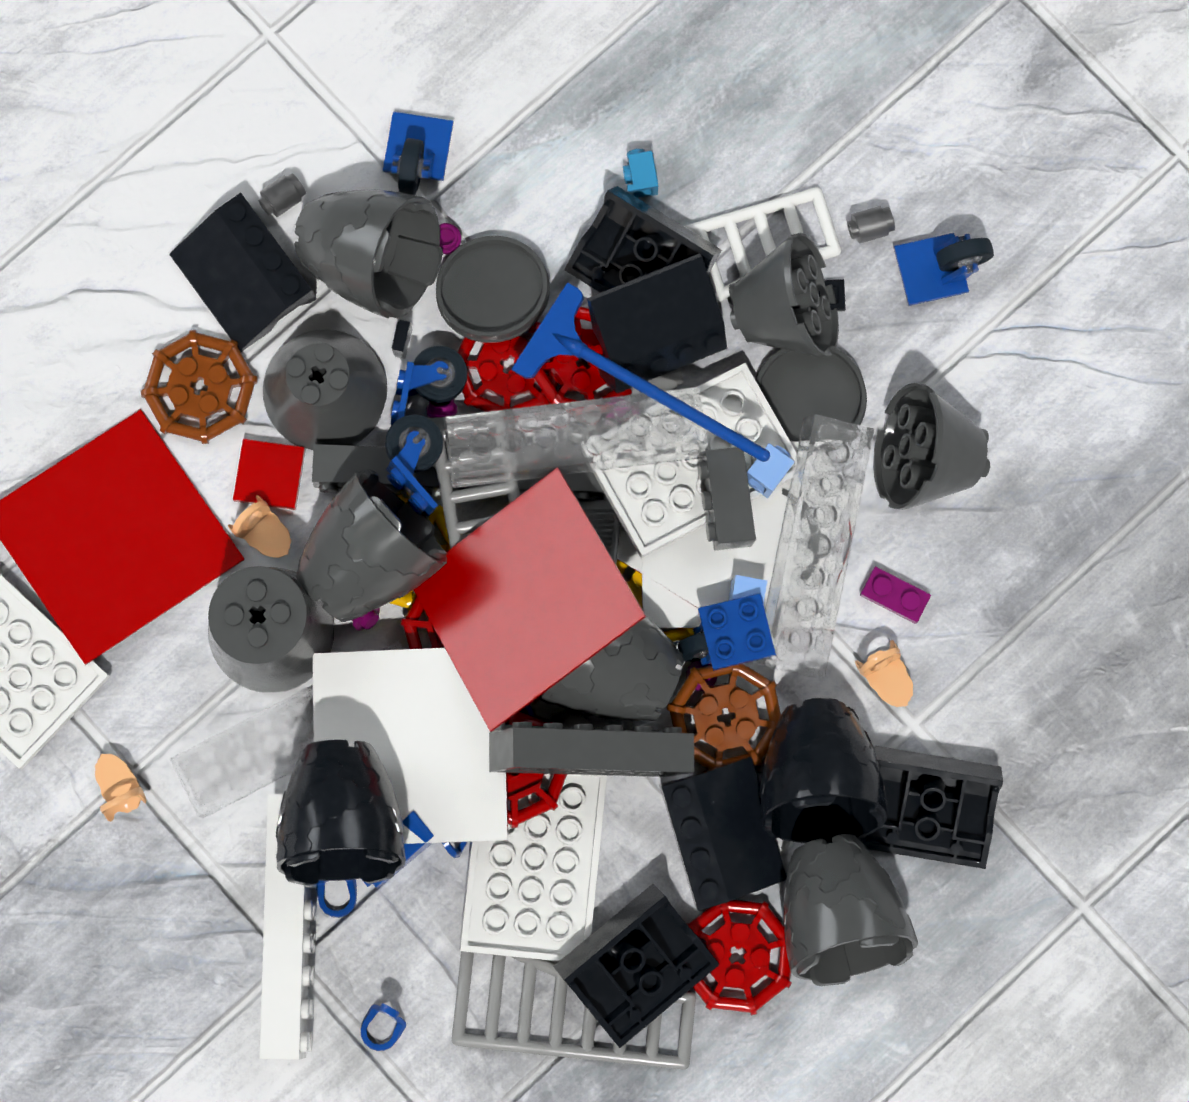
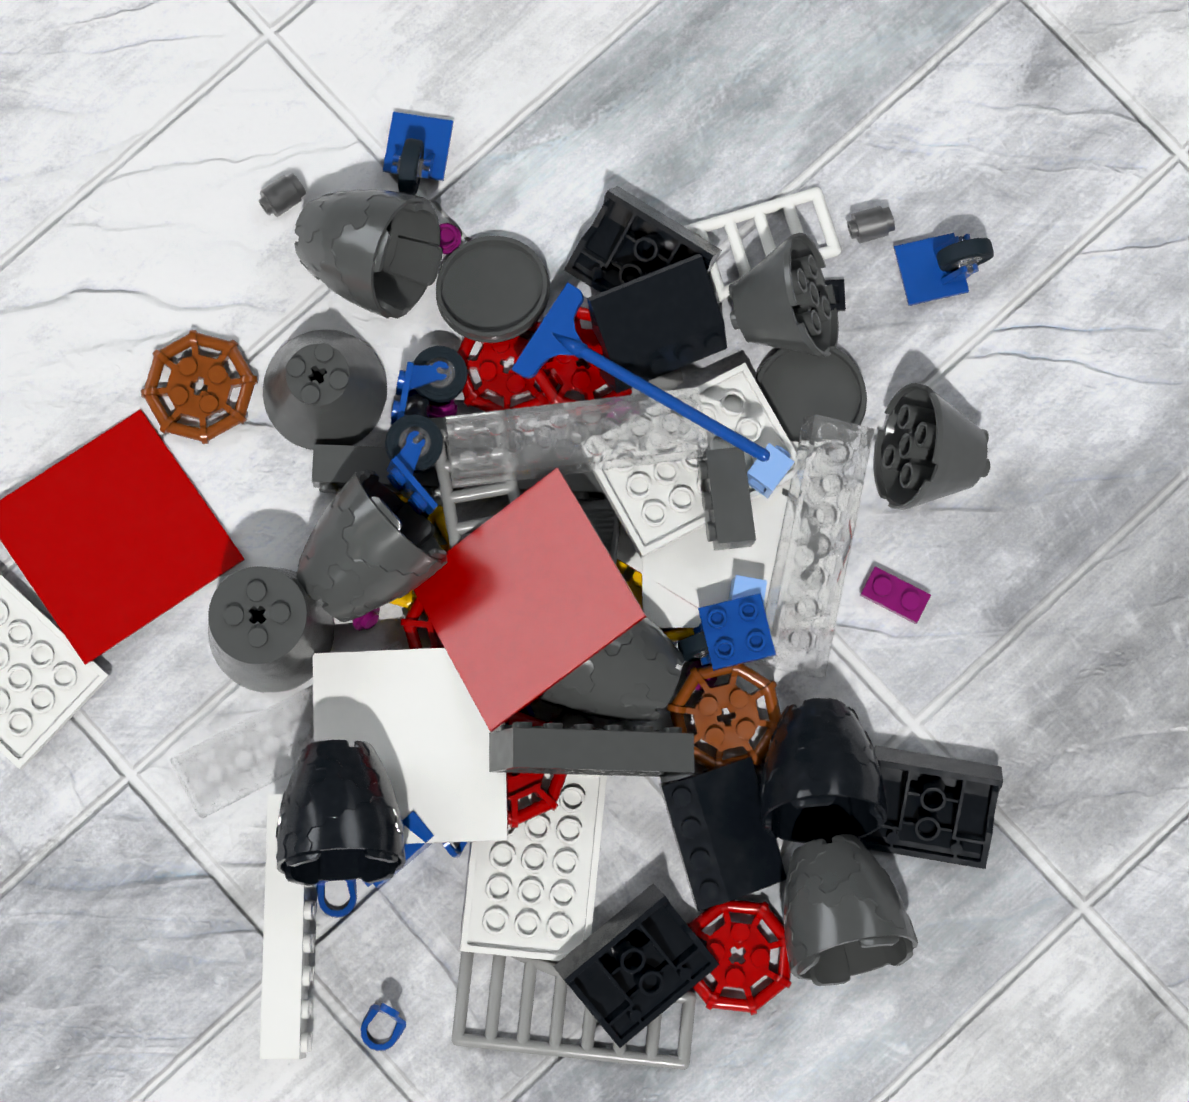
light nougat piece [95,754,147,822] -> none
black piece [169,193,316,352] -> none
light nougat piece [228,496,291,558] -> none
red tile [233,439,306,510] -> none
black tile [391,320,413,359] -> none
dark azure brick [623,149,659,198] -> none
light nougat piece [855,640,913,707] -> none

